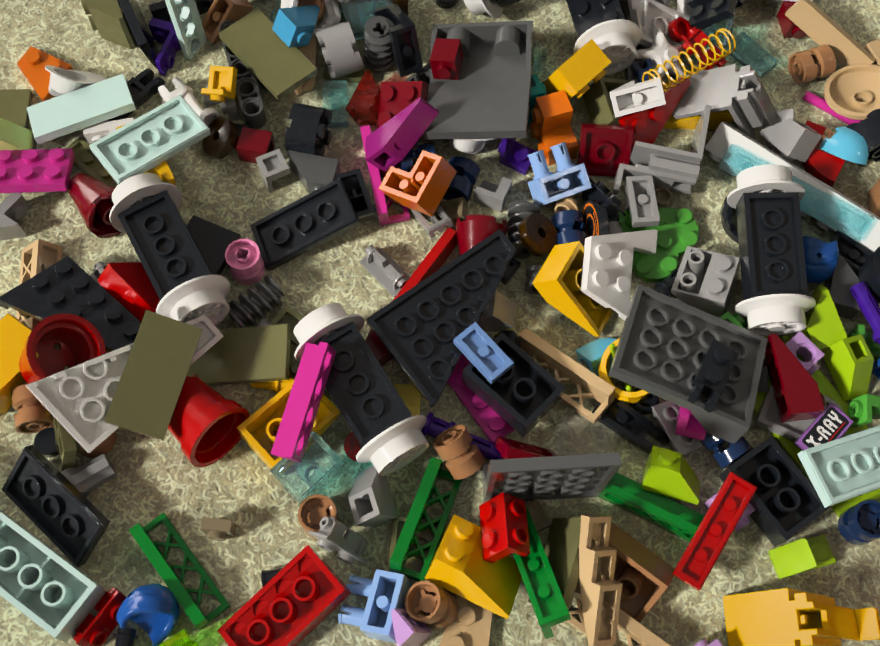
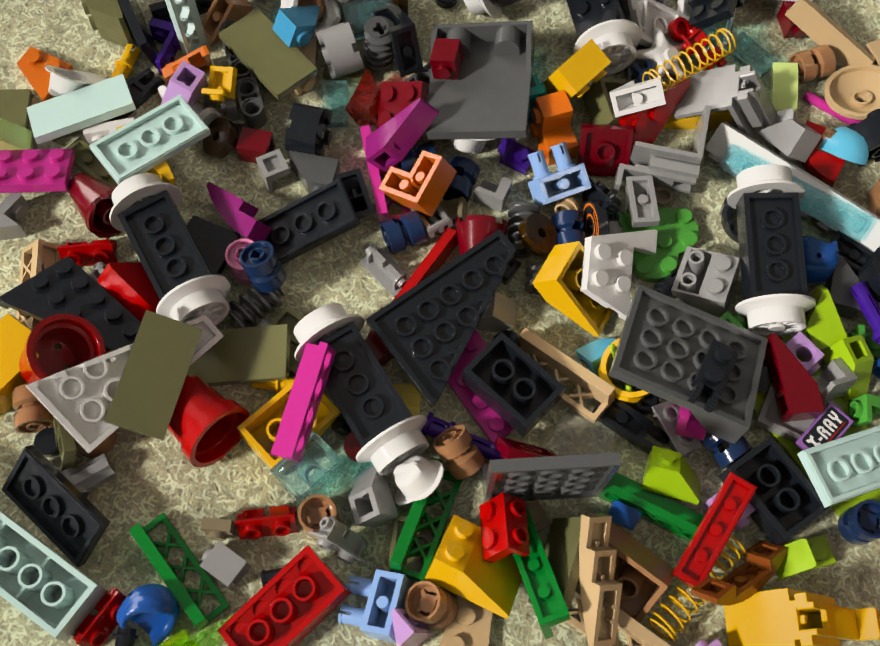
medium blue plate [453,322,514,384] -> none
none -> red hinge [57,238,118,267]
none -> yellow axle [110,44,141,80]
none -> orange wing [161,45,212,85]
none -> lavender slope [161,60,207,108]
none -> light grey brick [200,541,251,591]
none -> magenta slope [206,182,272,242]
none -> red hinge [235,504,298,540]
none -> dark blue wheel [239,241,286,293]
none -> black tile [331,413,351,436]
none -> dark blue wheel [380,210,427,255]
none -> white piece [393,455,444,506]
none -> blue slope [607,500,642,530]
none -> yellow piece [648,535,746,642]
none -> dark orange slope [691,540,787,606]
none -> yellowish green slope [770,62,798,114]
none -> light grey panel [812,358,858,402]

